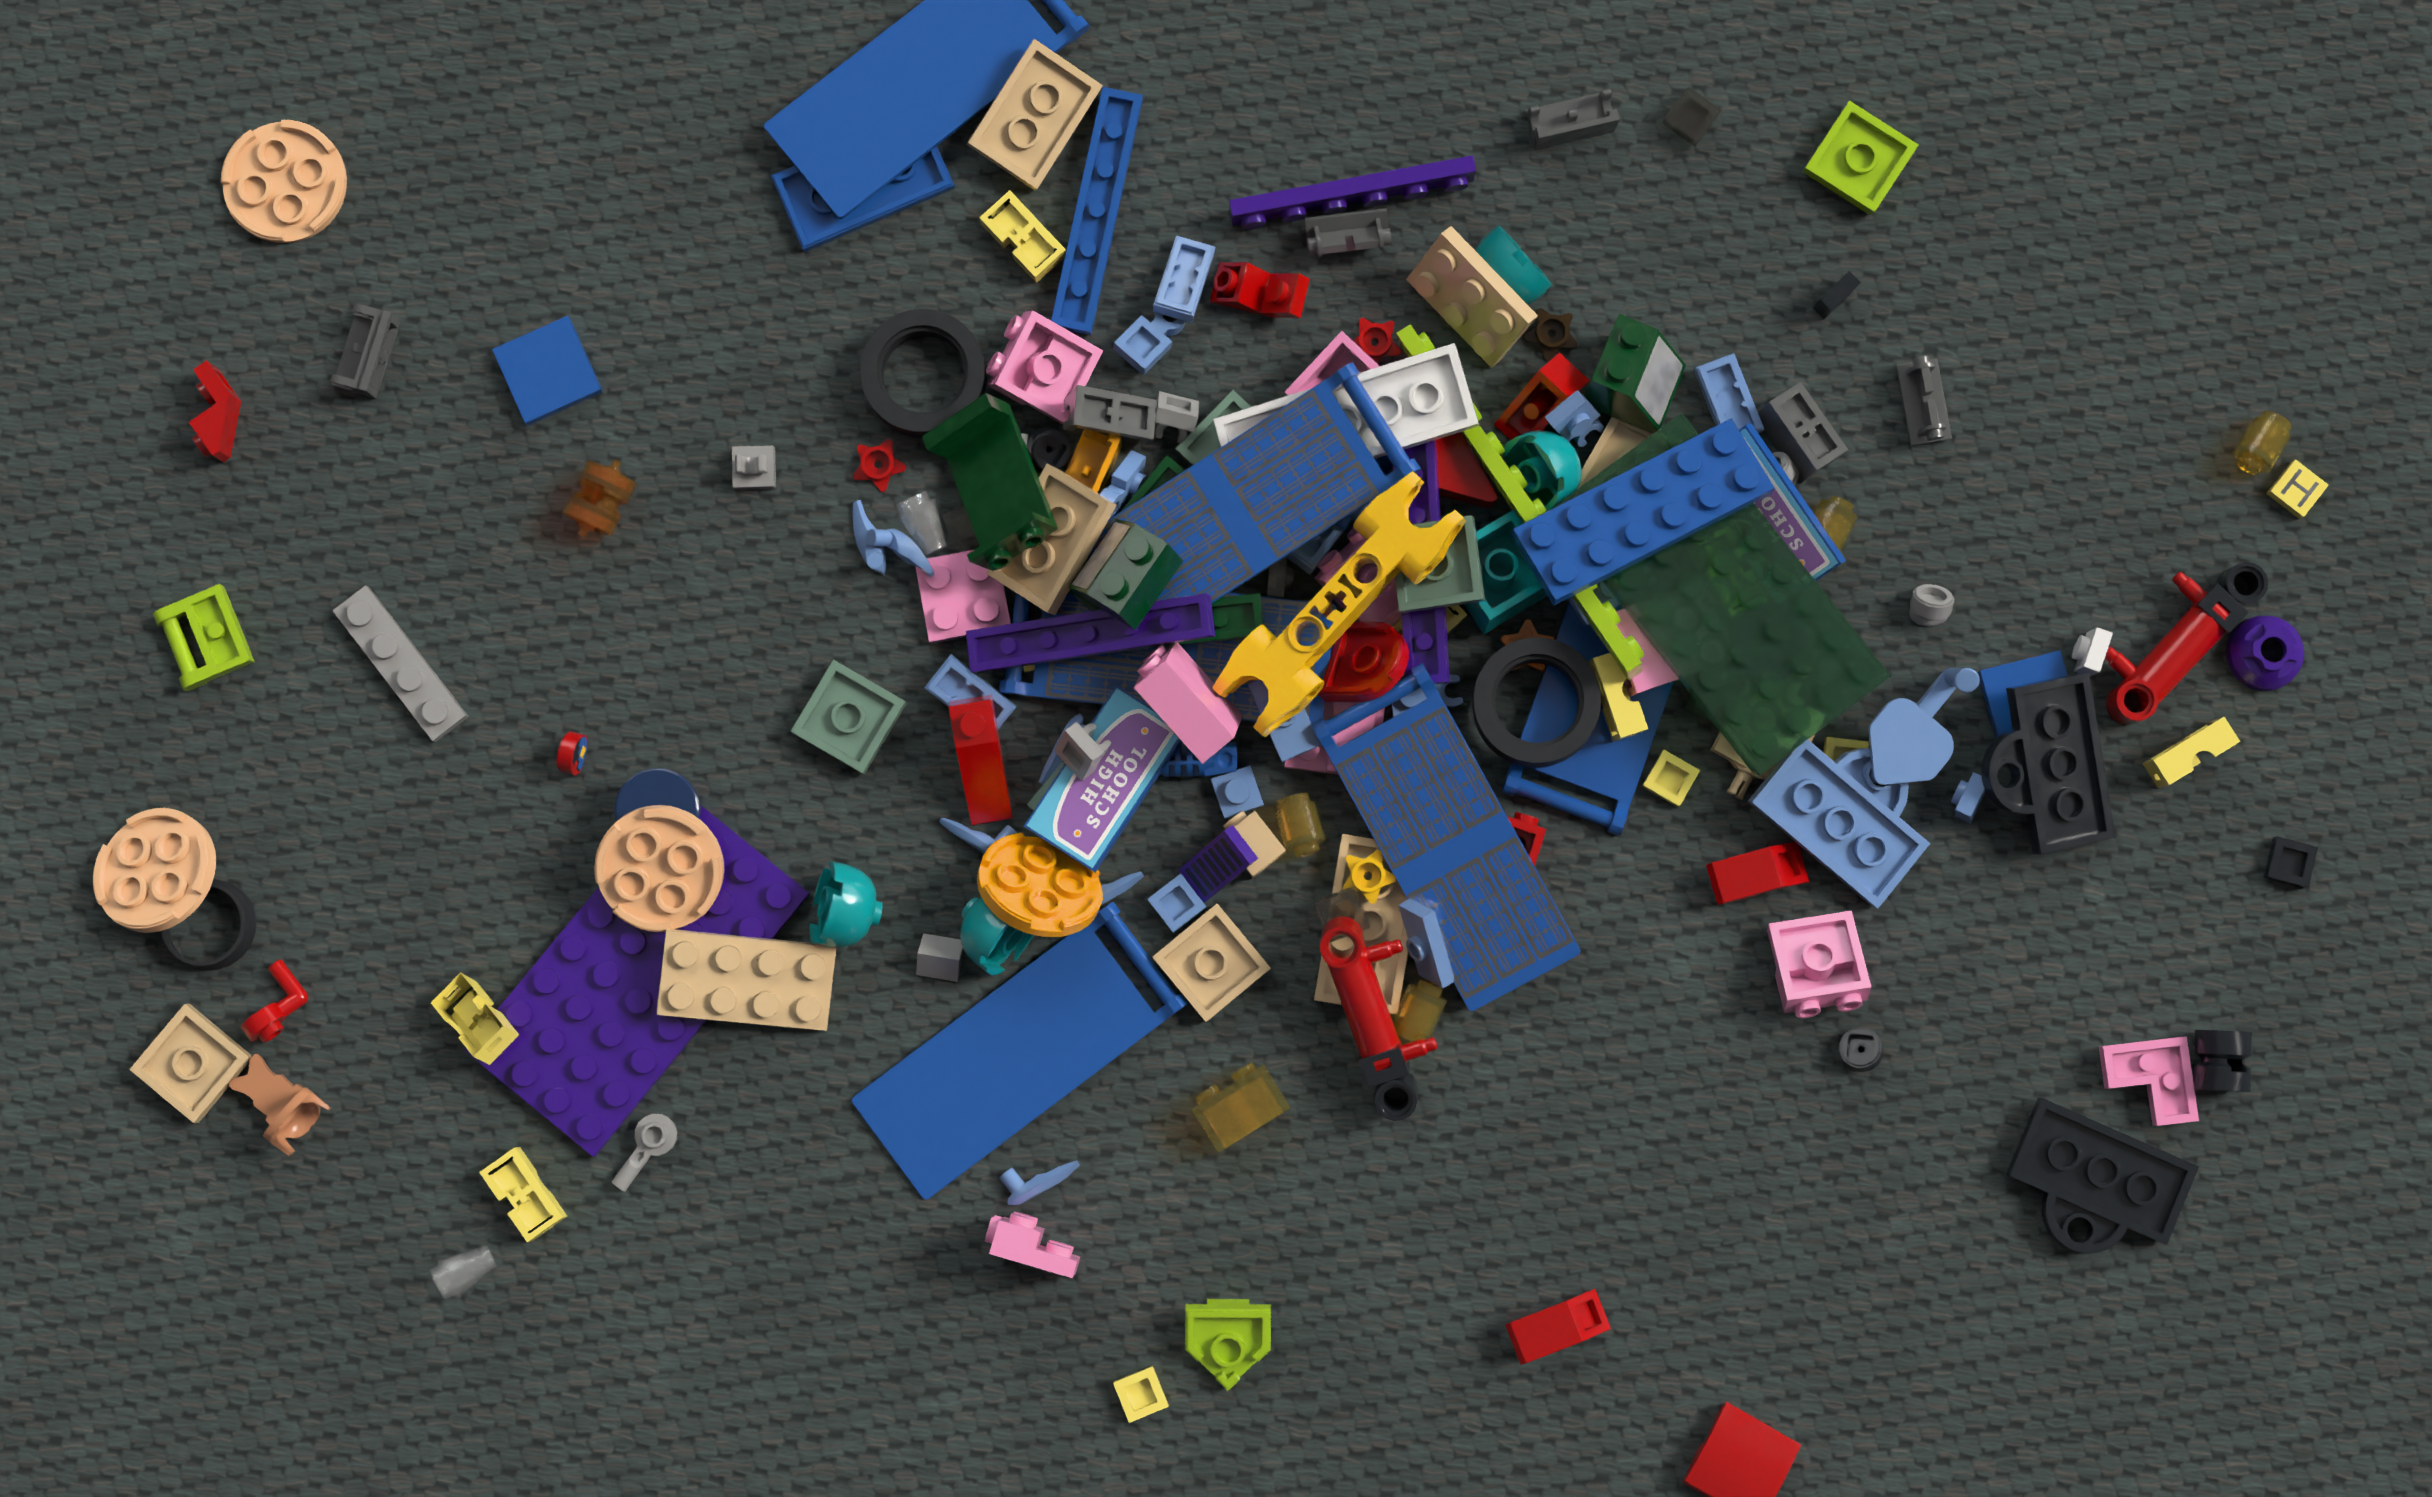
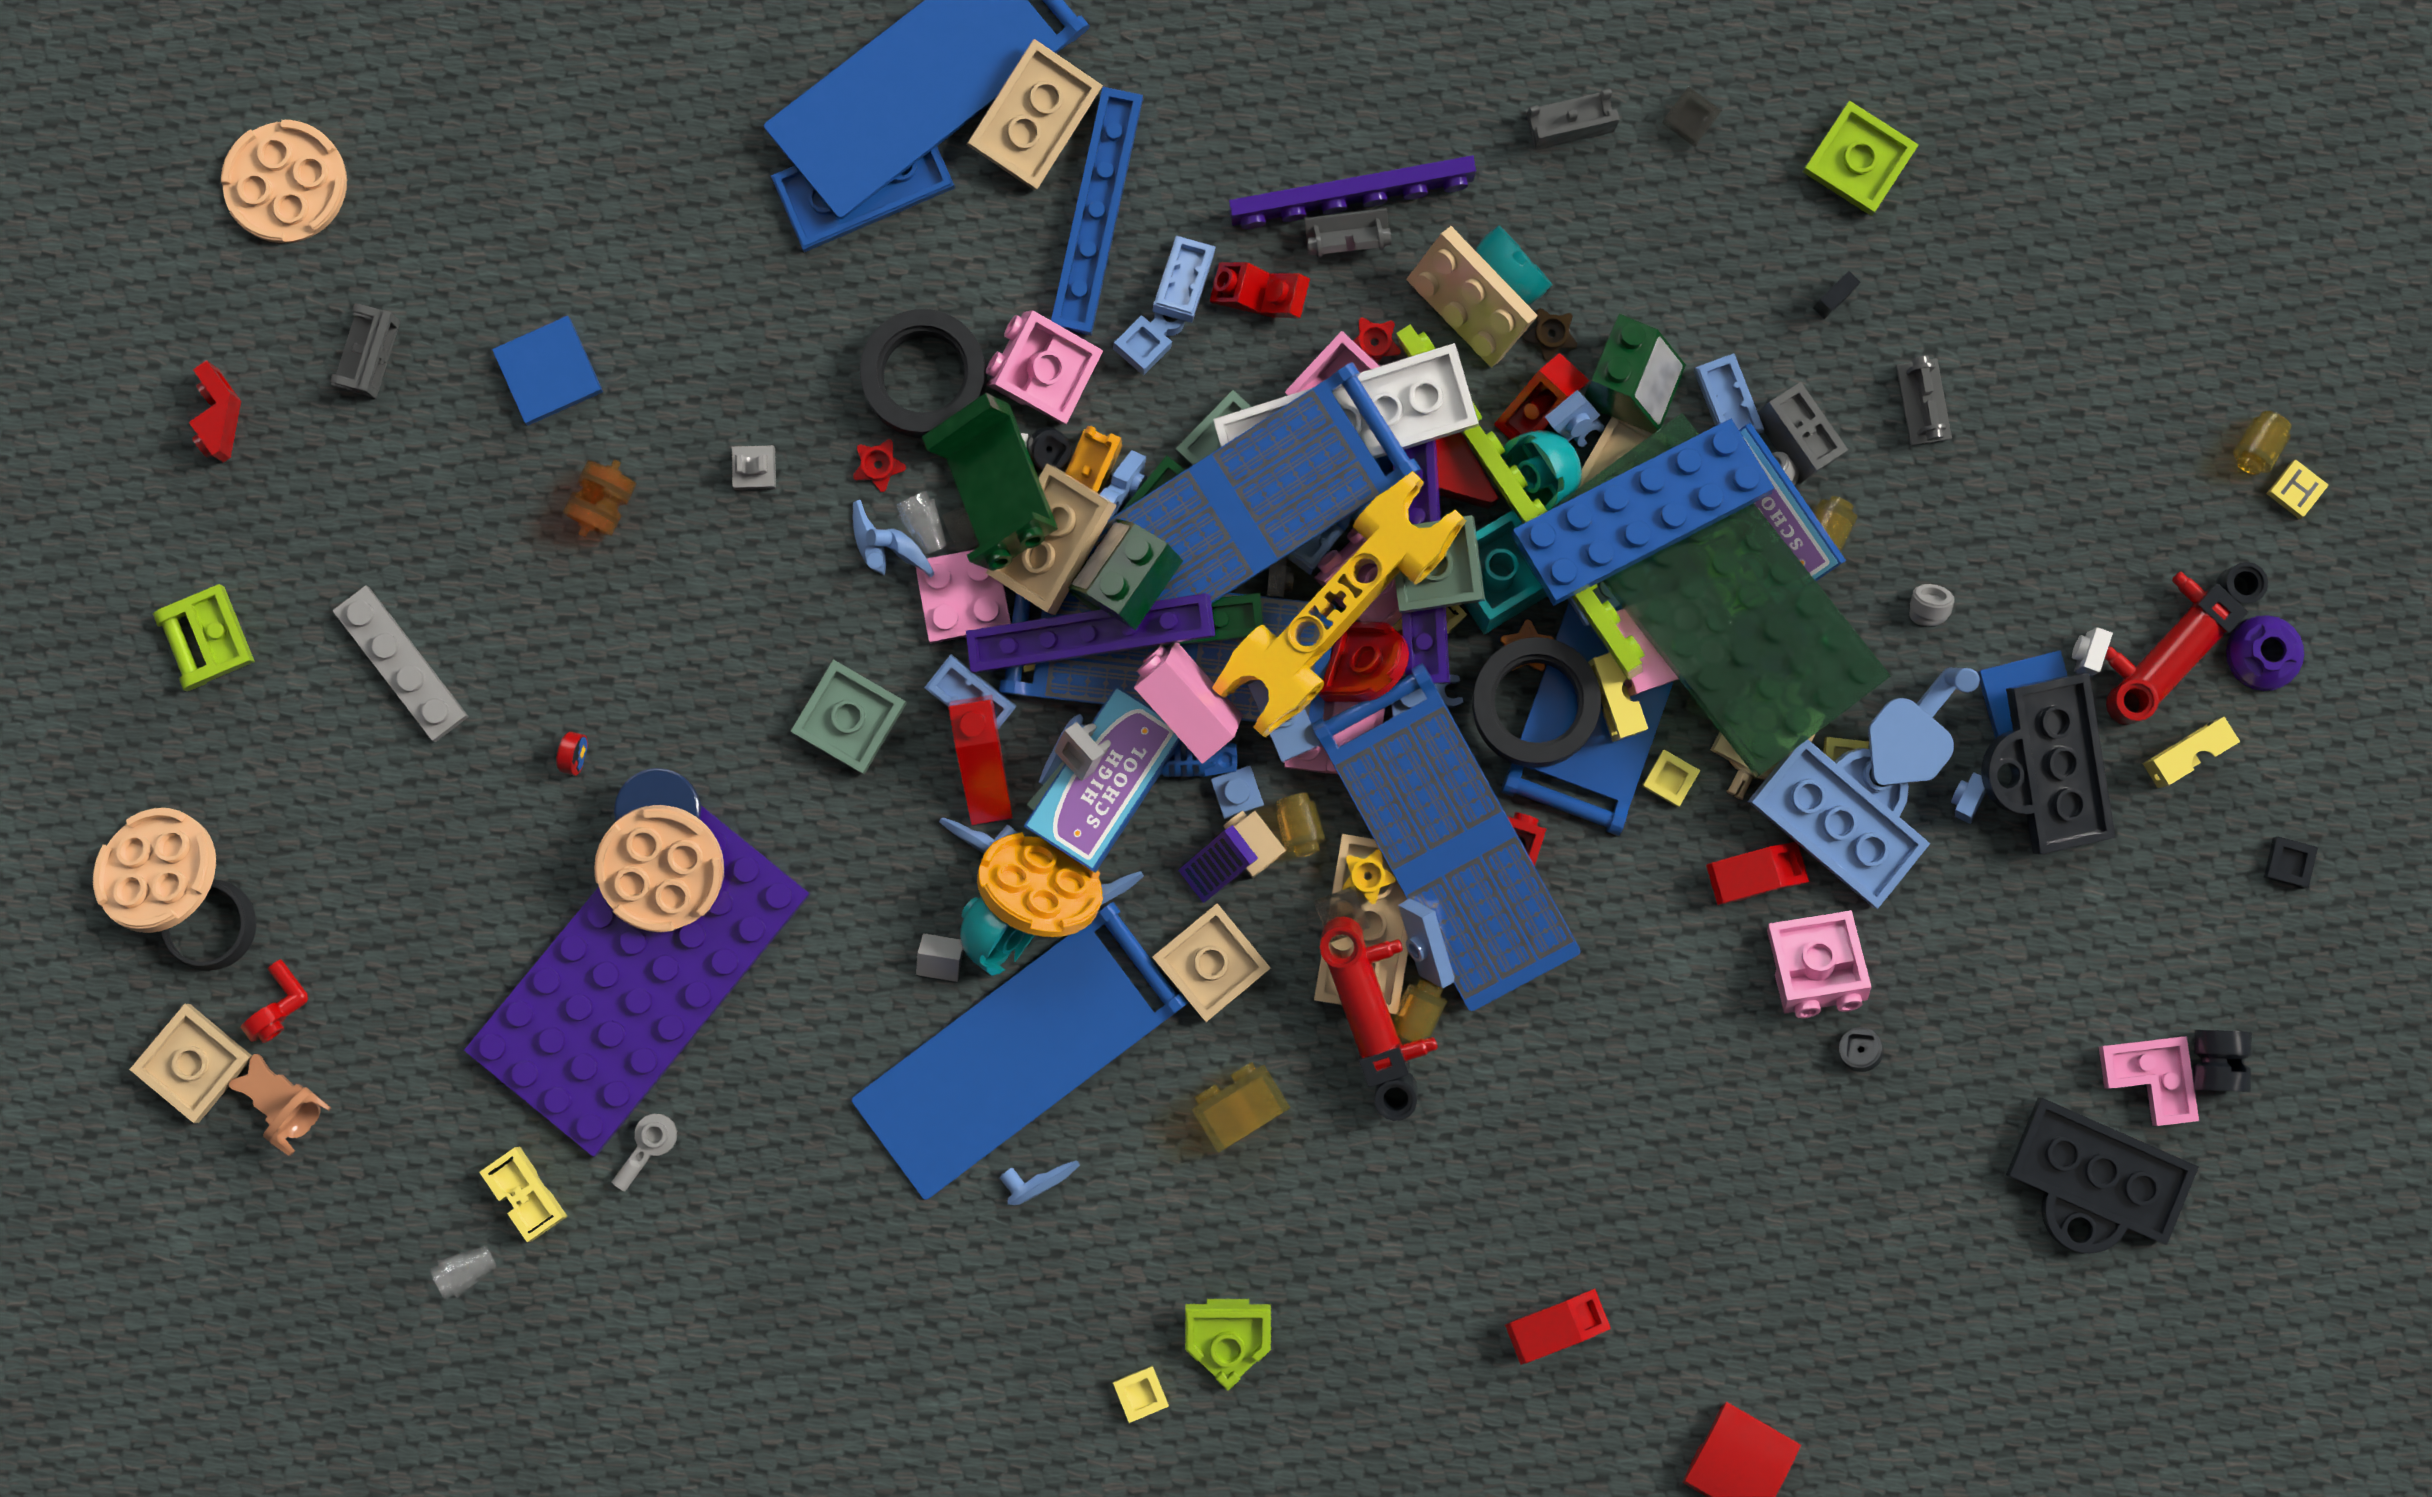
light yellow piece [431,972,519,1065] -> none
tan plate [656,929,836,1031] -> none
teal cylinder [809,861,883,948] -> none
light yellow piece [979,190,1066,283] -> none
bright pink plate [985,1212,1080,1278] -> none
dark grey hinge [1063,385,1157,445] -> none
medium blue plate [1148,874,1206,933] -> none
light grey tile [1155,391,1199,444] -> none

